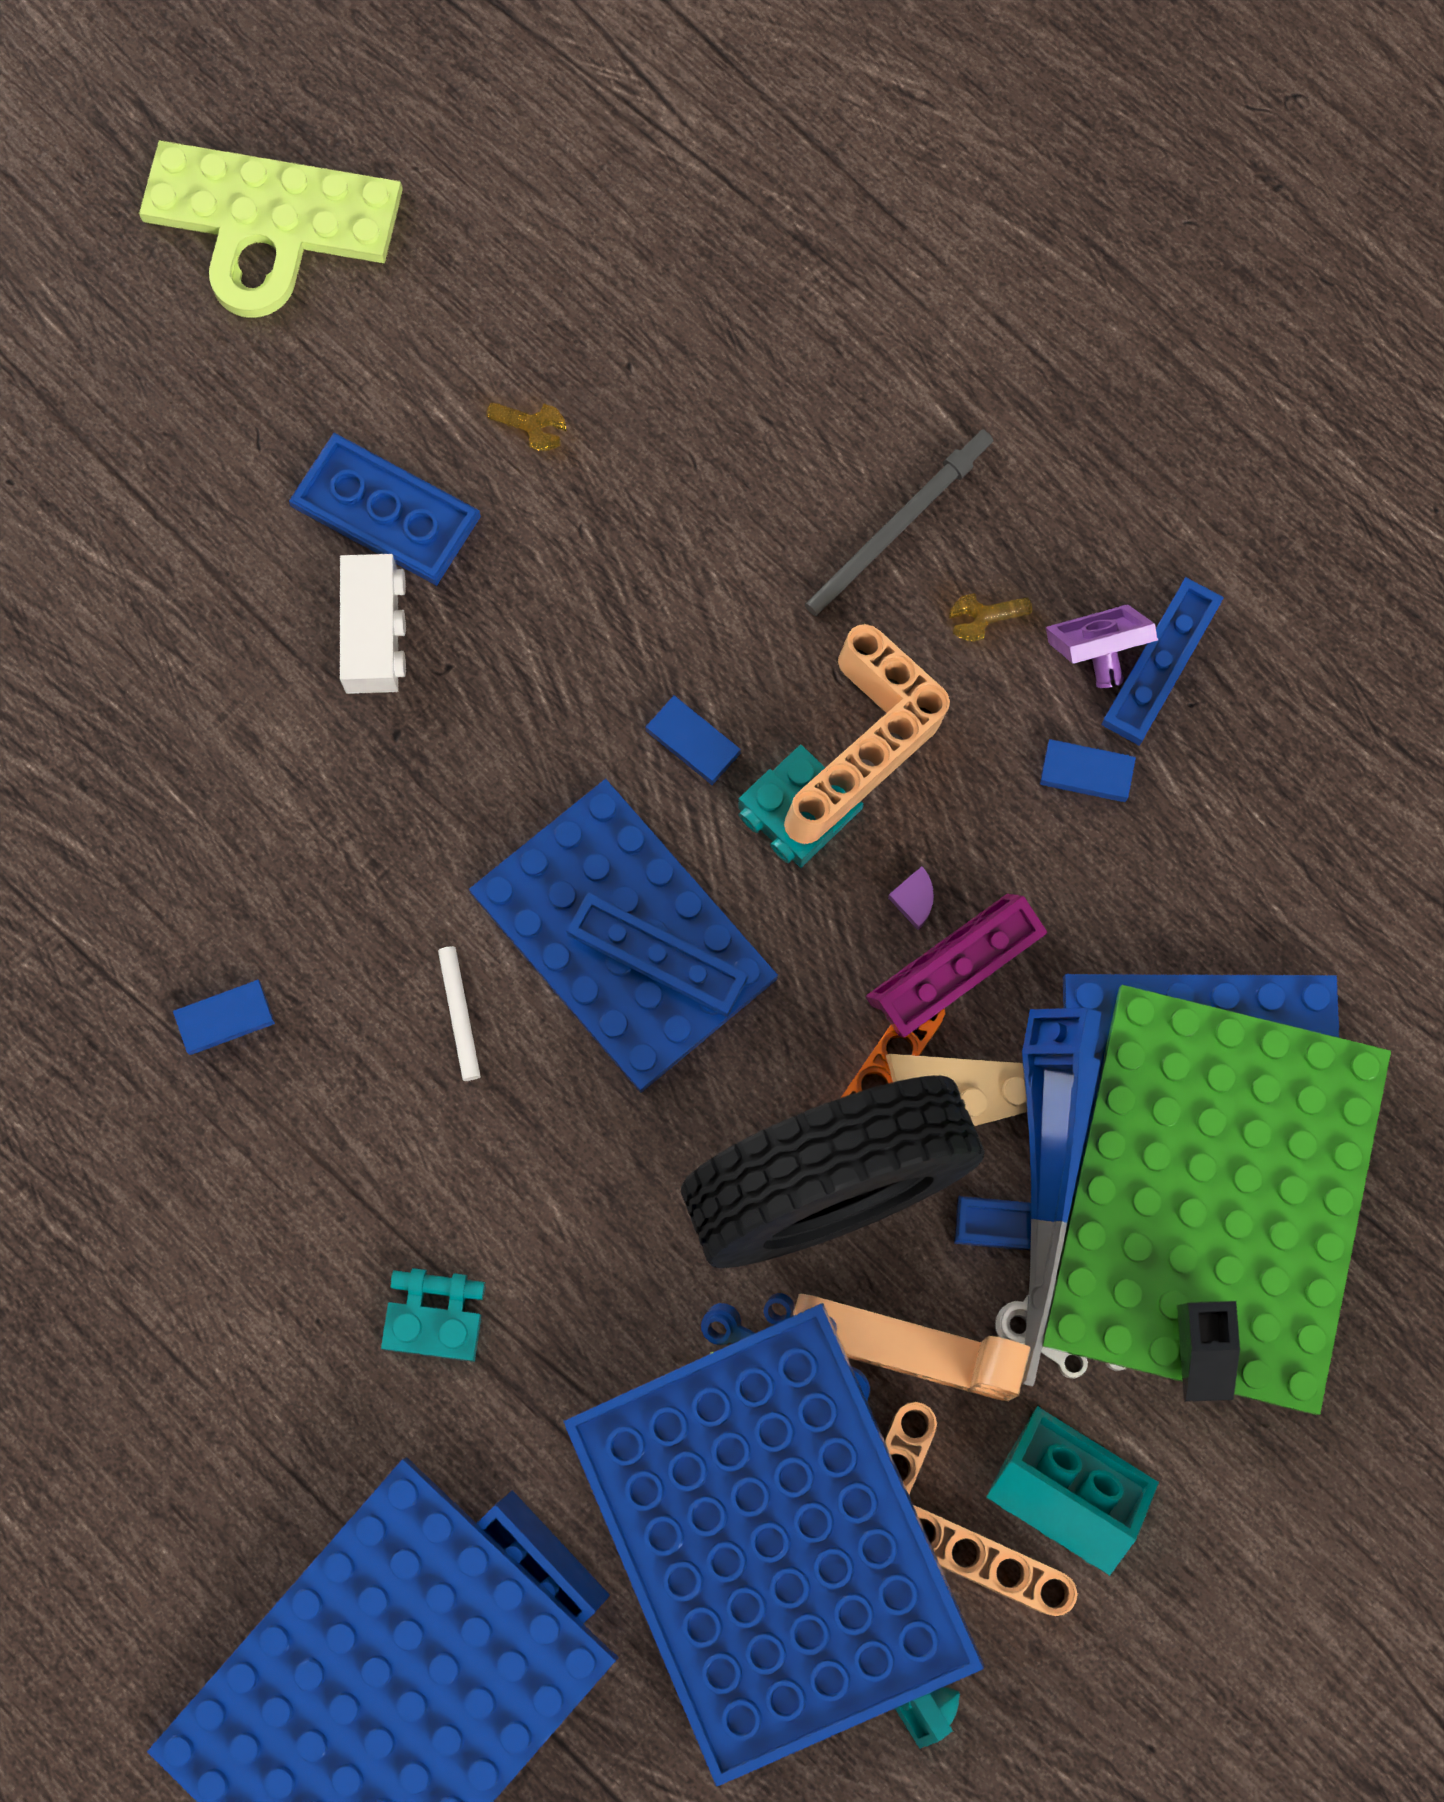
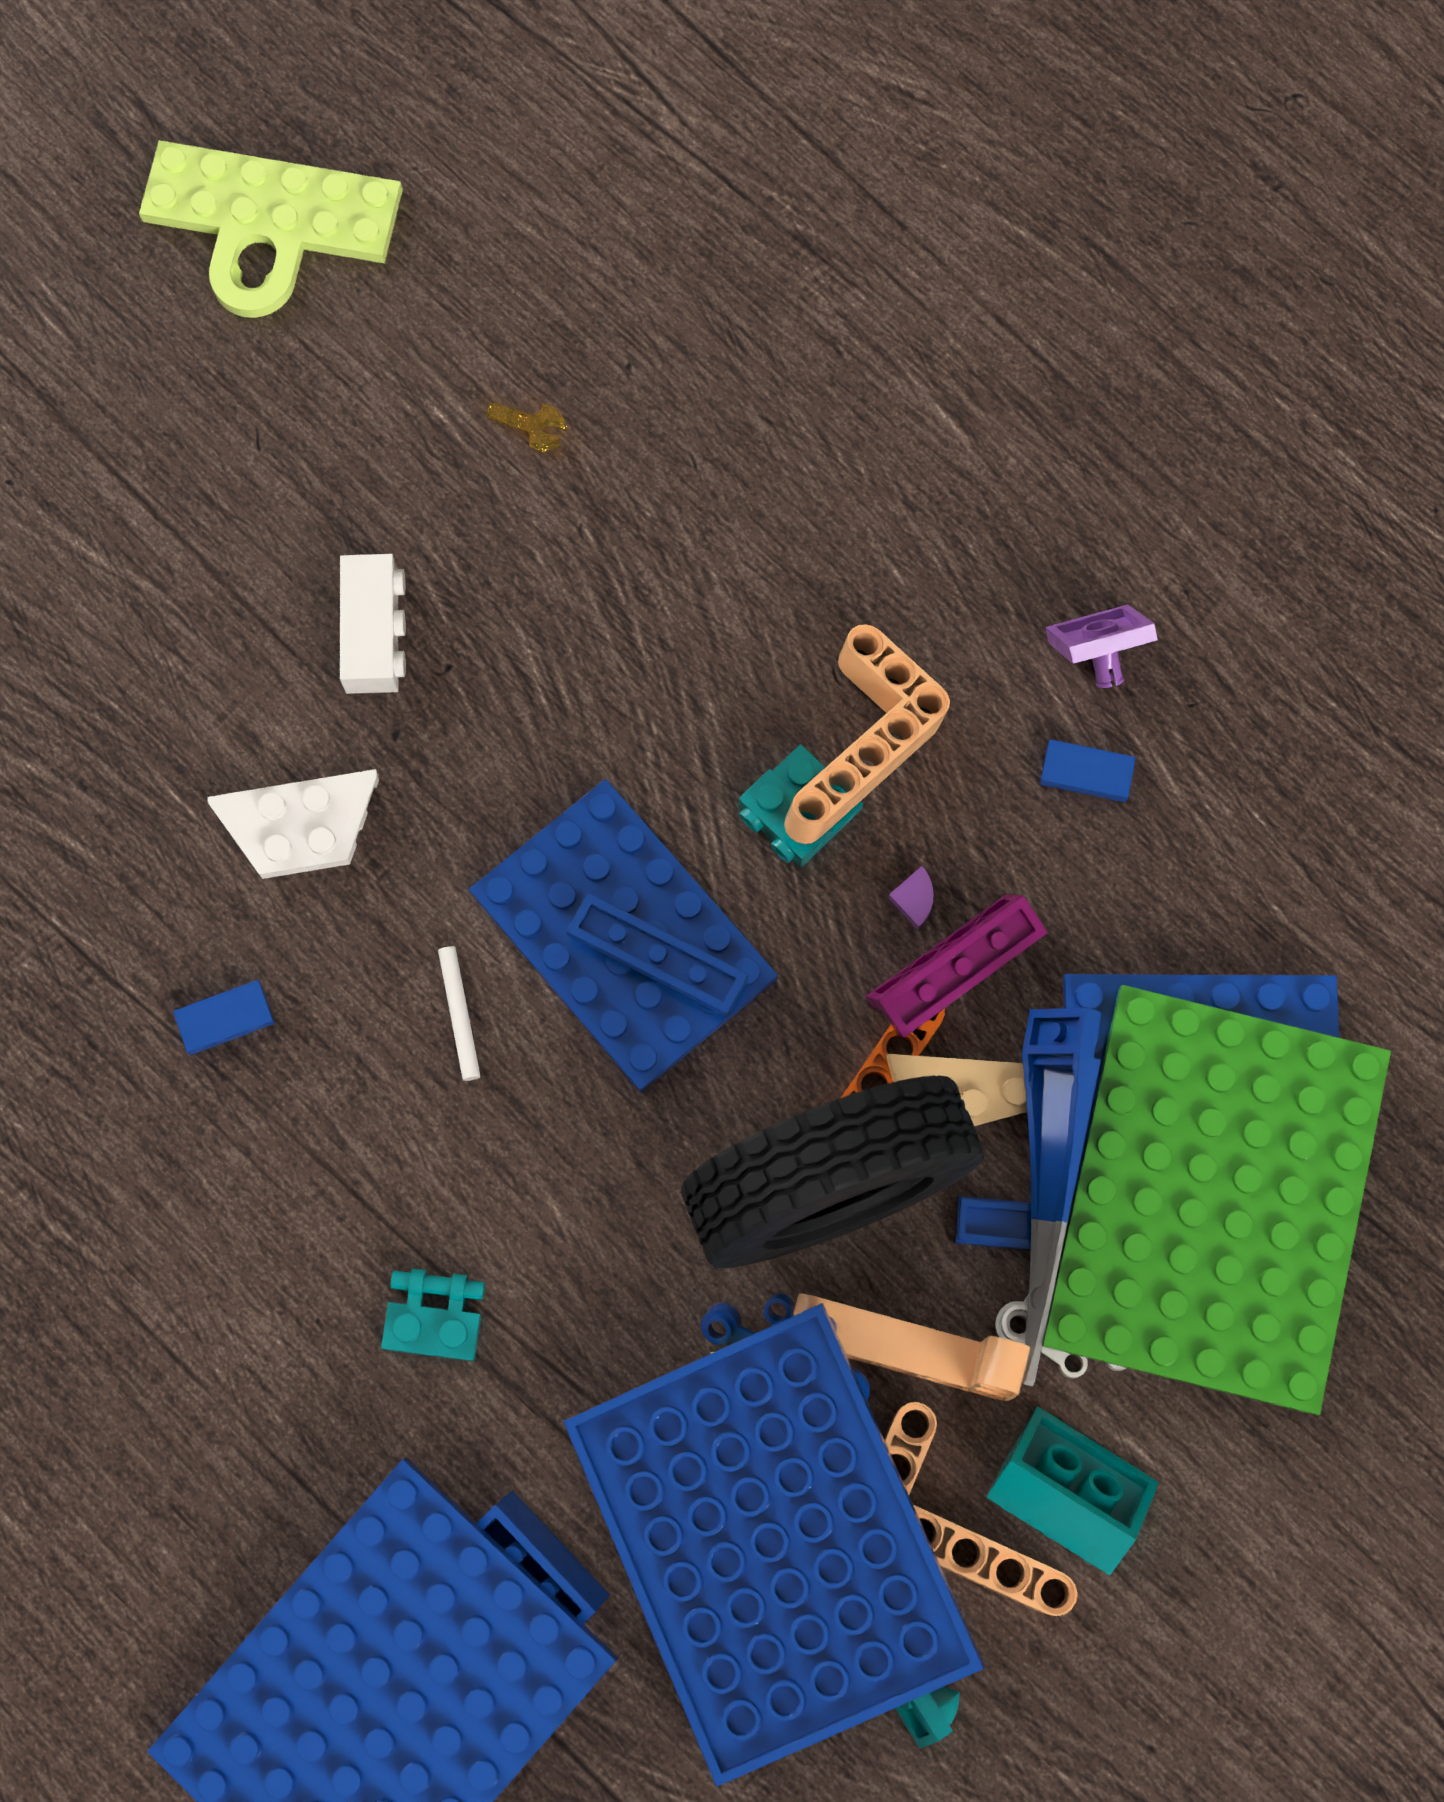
blue tile [289,433,481,586] -> none
blue tile [646,695,741,785] -> none
dark grey bar [805,429,993,616] -> none
clear yellow bar [949,593,1032,642] -> none
blue plate [1101,577,1224,746] -> none
black slope [1177,1301,1240,1402] -> none
none -> white wing [208,769,379,879]

